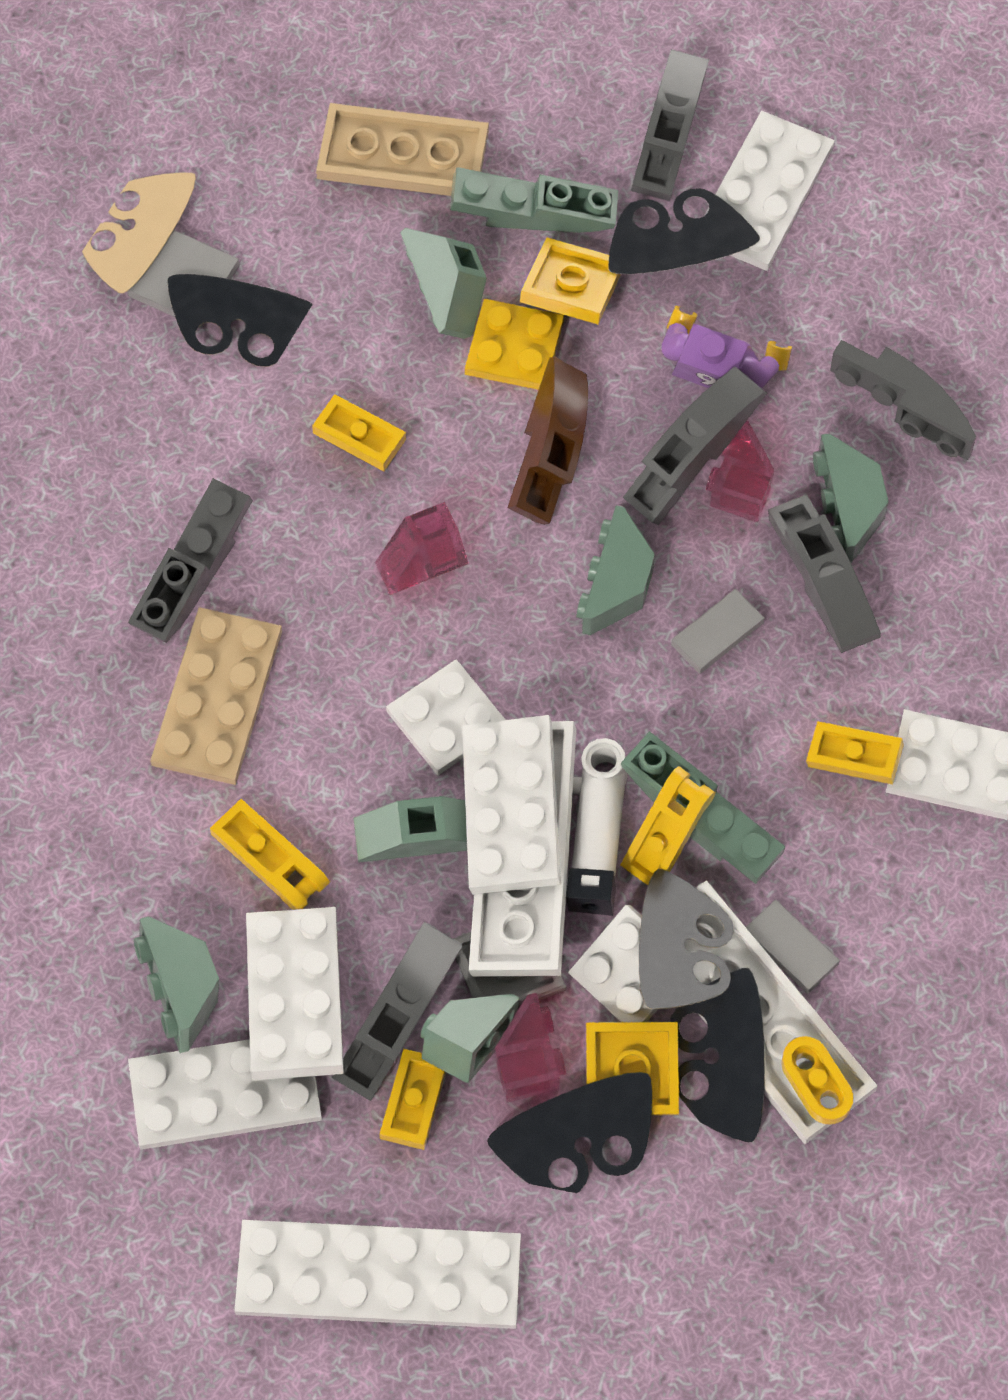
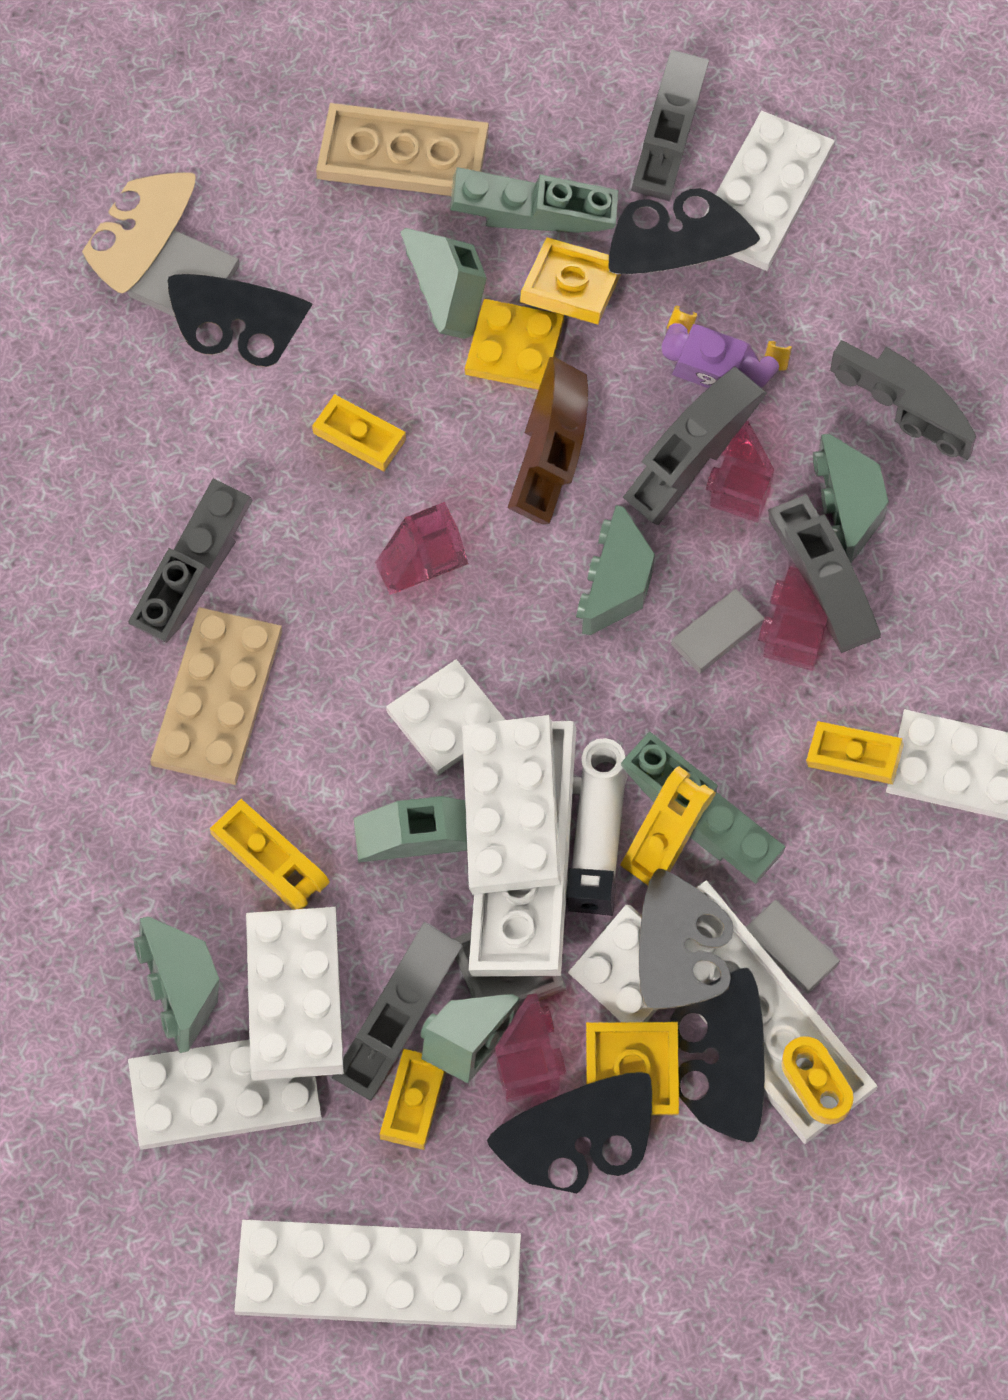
none -> clear pink slope [758,566,828,671]

